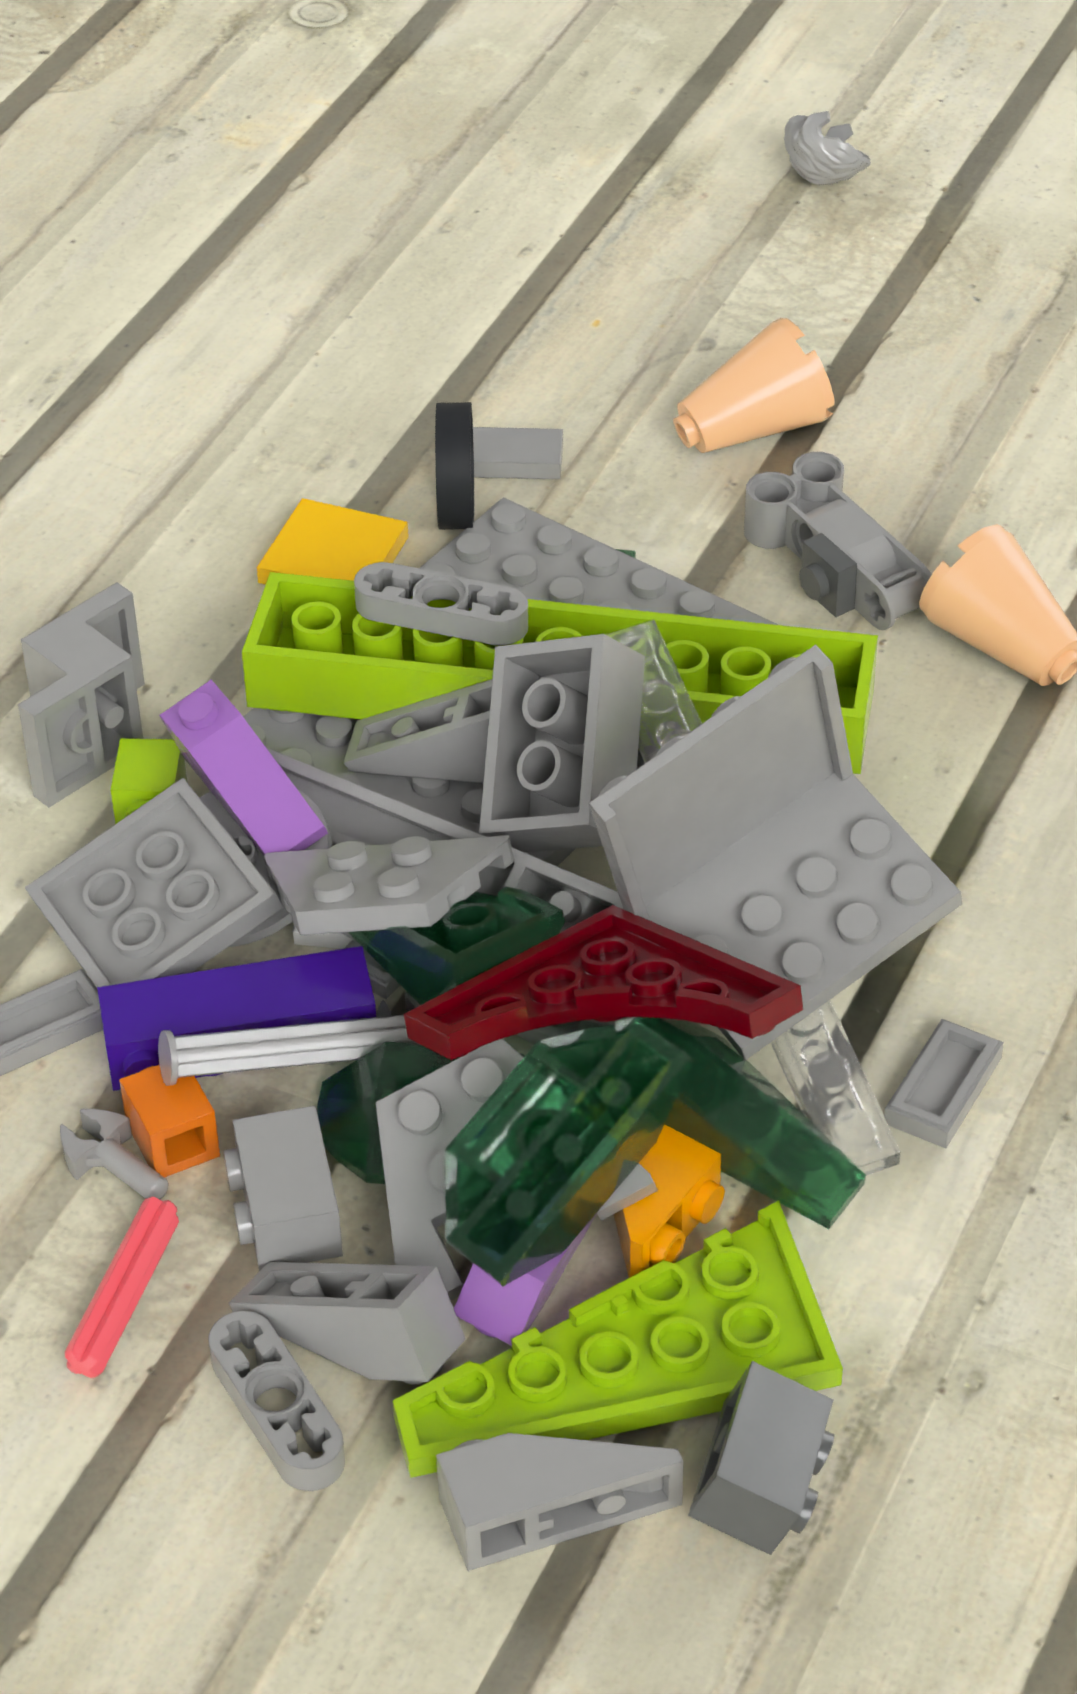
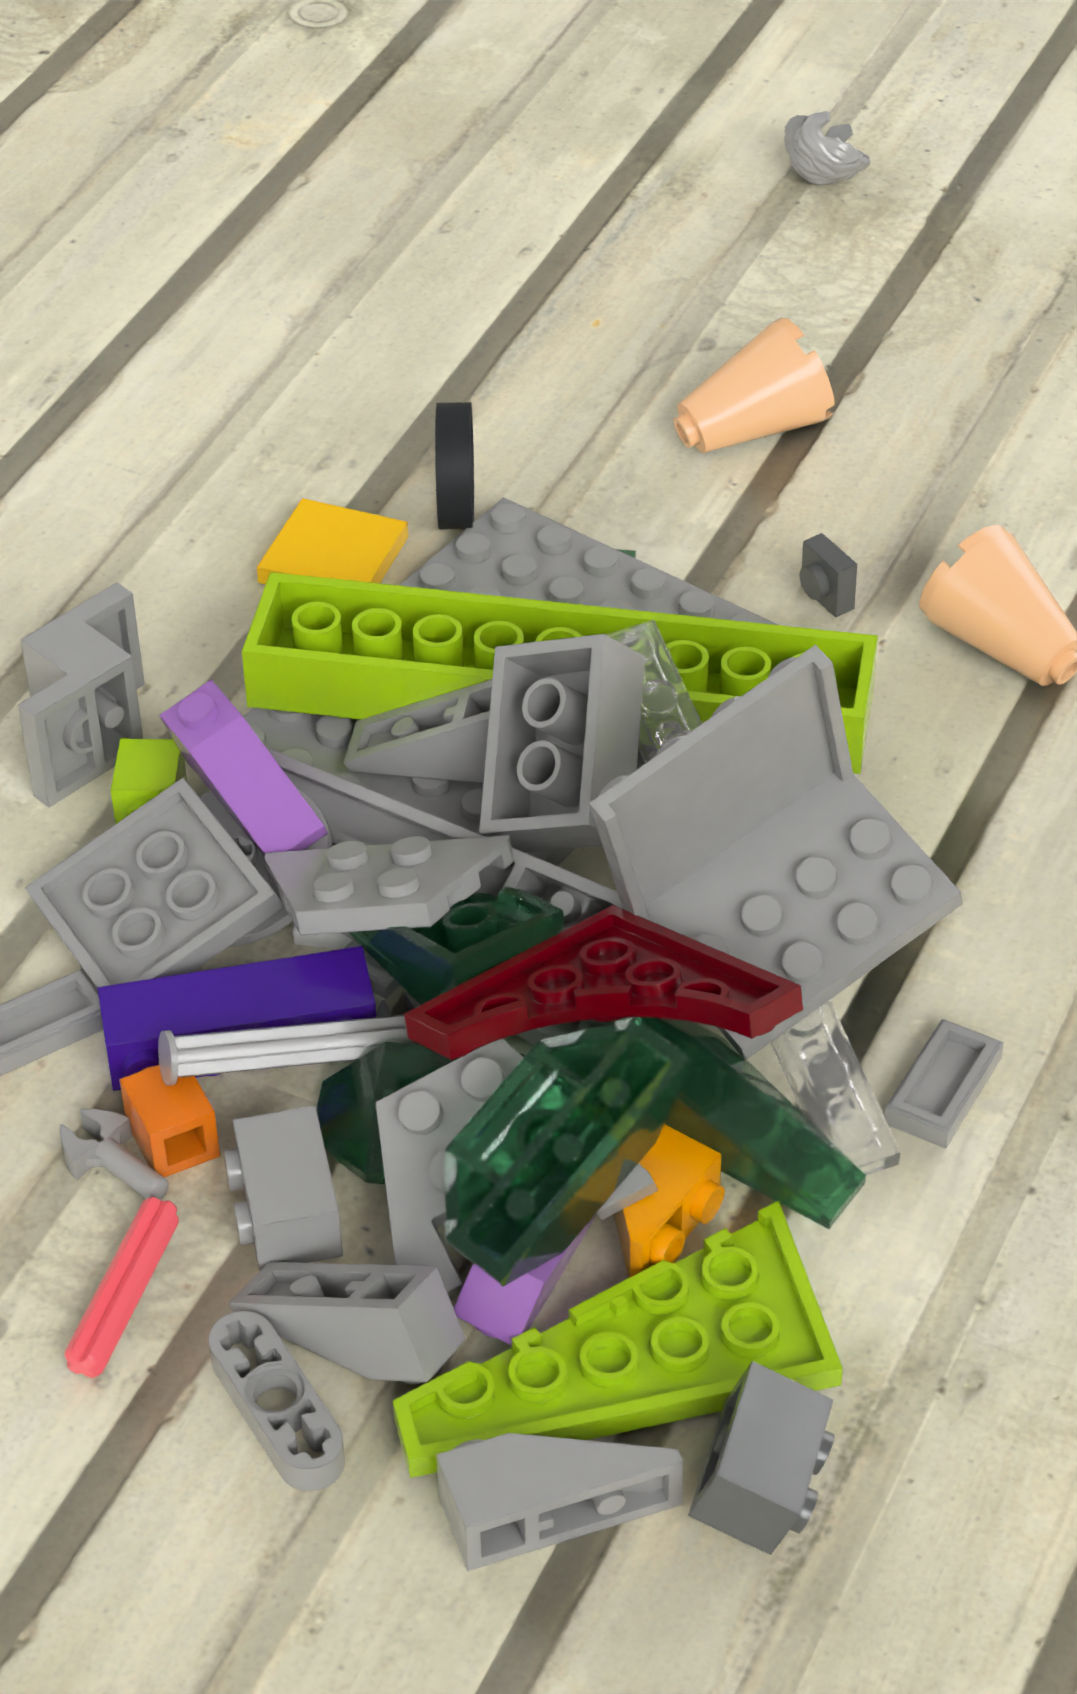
light grey beam [354,562,528,645] -> none
light grey tile [473,427,563,479] -> none
light grey piece [744,452,932,630] -> none

